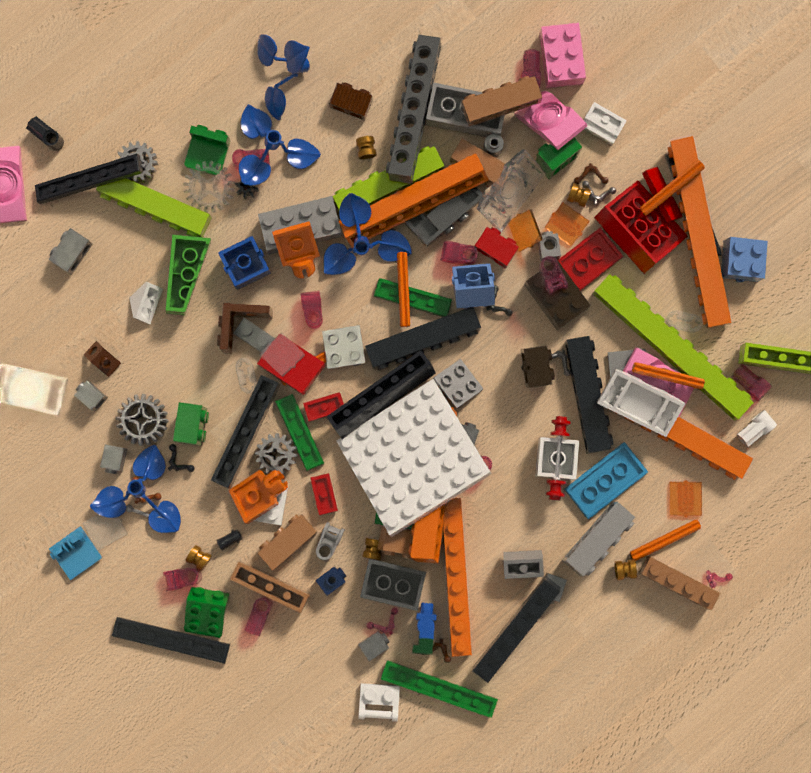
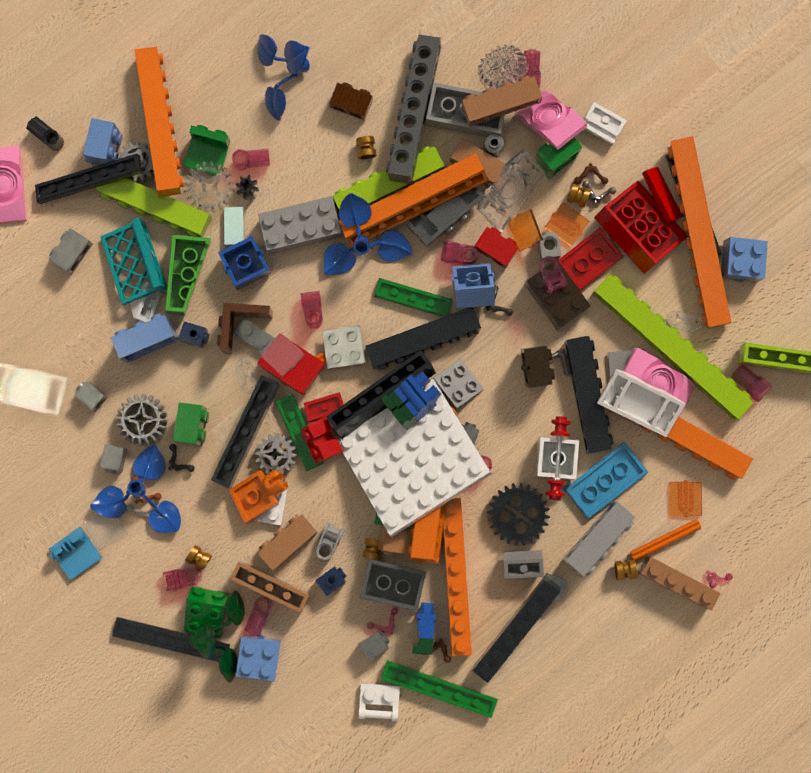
reddish brown bracket [84,341,121,377] -> none
black pin [216,529,243,551] -> none
blue plant [239,104,321,186] -> none
orange plate [272,221,320,279] -> none
red plate [310,473,338,515] -> none
orange axle [397,252,410,327] -> none
bright pink brick [539,23,586,88] -> none
orange axle [632,362,705,389] -> none
orange axle [640,160,705,215] -> none
white piece [736,410,777,447] -> none
none -> medium blue brick [83,118,123,166]
none -> teal fence [100,217,167,305]
none -> medium blue brick [111,314,179,363]
none -> orange brick [134,47,184,197]
none -> dark blue brick [178,321,210,348]
none -> dark green plant [190,590,245,682]
none -> light aqua tile [224,207,244,246]
none -> medium blue brick [236,635,281,681]
none -> red brick [300,417,343,464]
none -> blue hips [380,372,442,431]
none -> clear gear [478,44,528,90]
none -> black gear [487,483,550,546]

